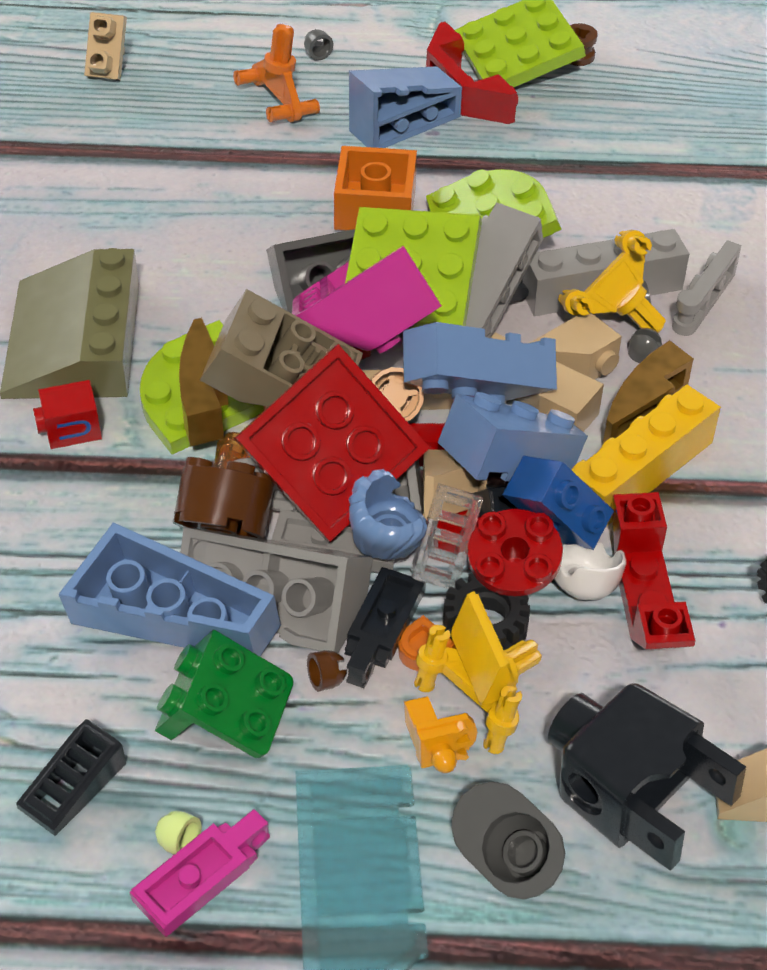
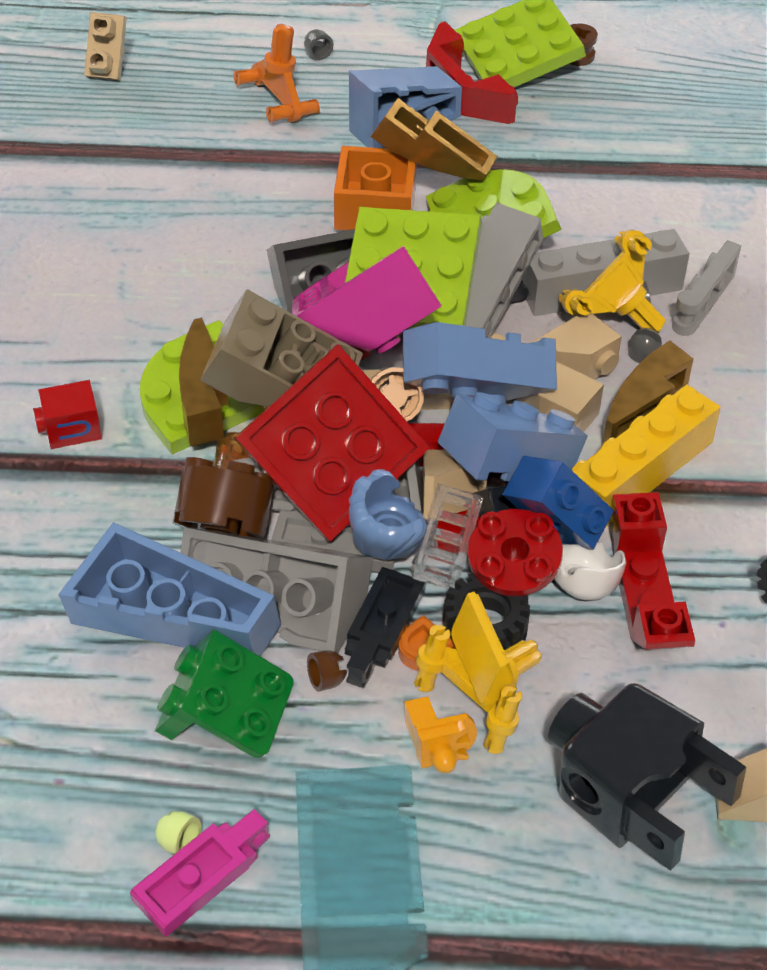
olive slope [0,248,139,399] -> none
black slope [16,719,126,836] -> none
dark grey piece [451,782,566,900] -> none
none -> pearl gold slope [371,98,498,181]

